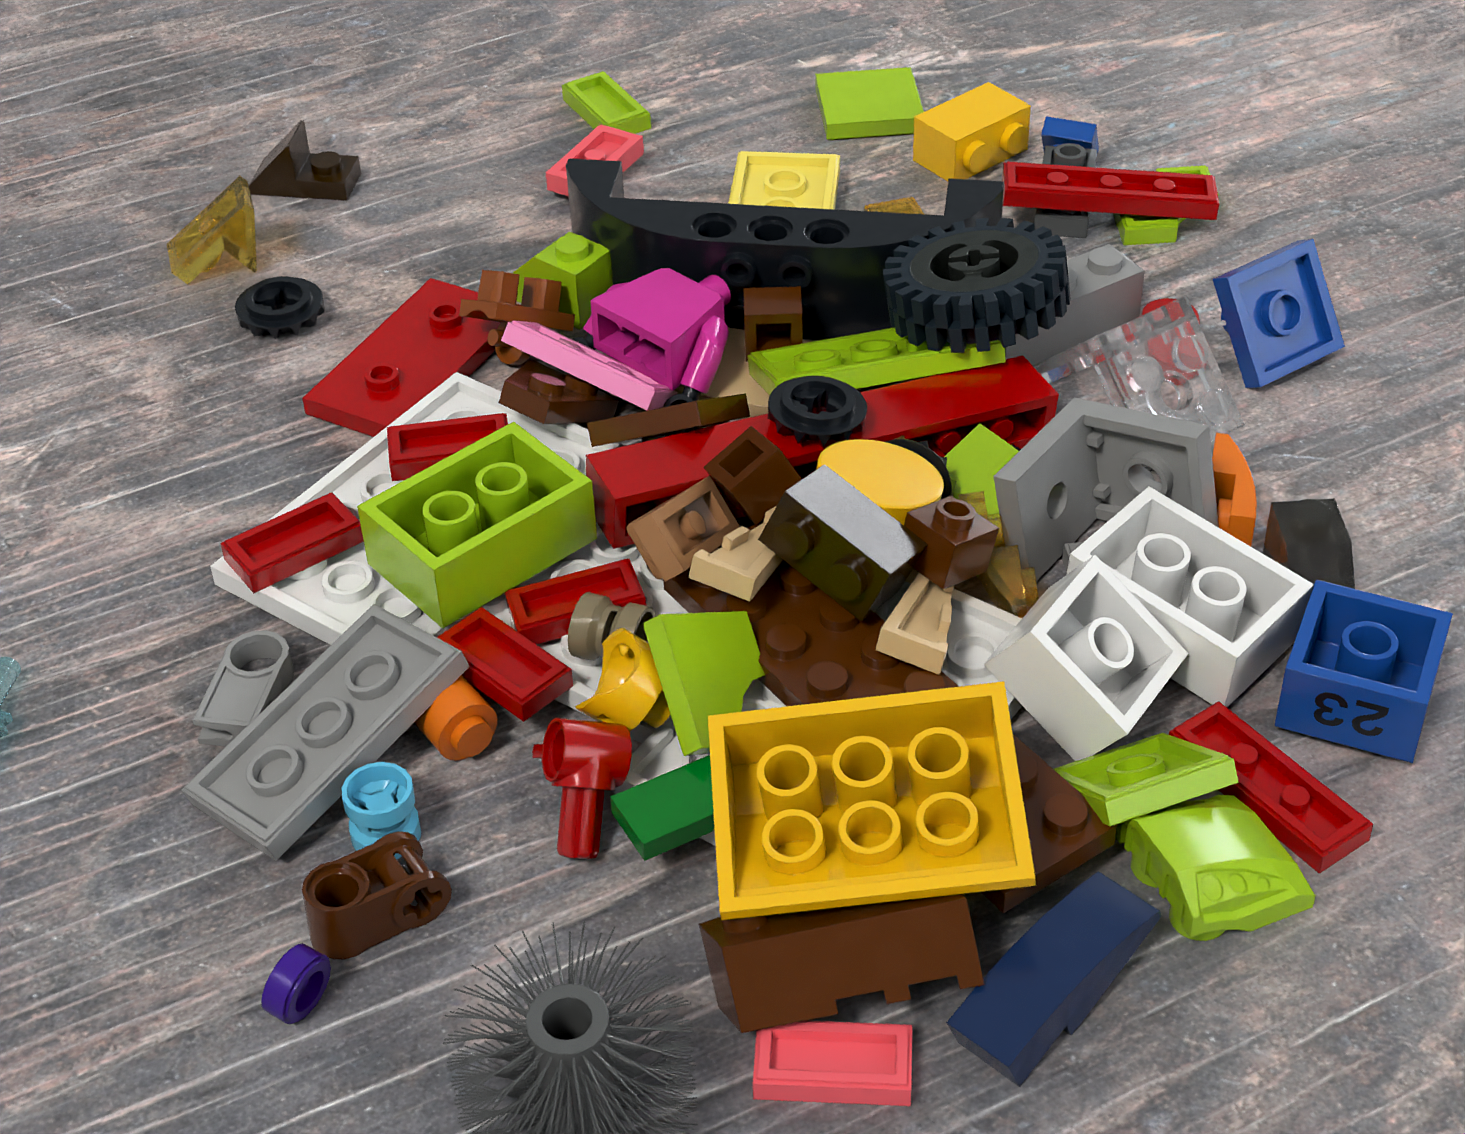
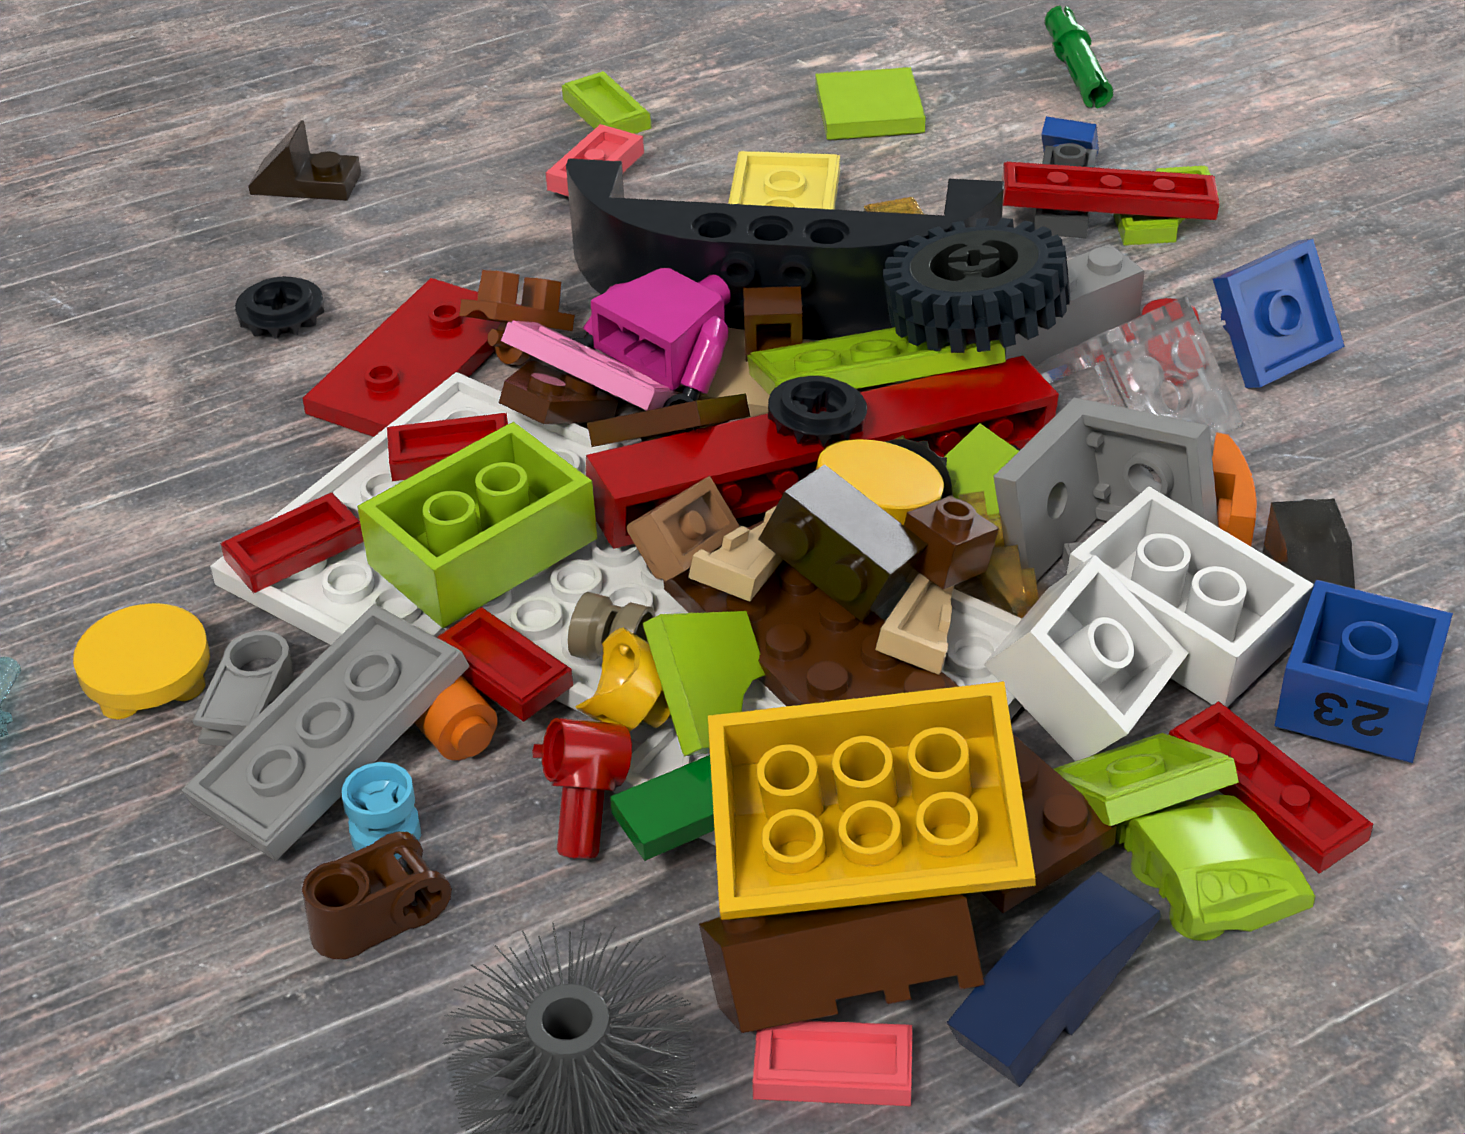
clear yellow slope [166,176,257,285] -> none
dark purple tile [261,943,331,1024] -> none
red tile [505,559,647,644] -> none
lime slope [513,231,613,330] -> none
reddish brown plate [703,426,802,525] -> none
yellow brick [913,82,1031,181] -> none
none -> yellow tile [73,603,210,720]
none -> green pin [1044,5,1114,108]

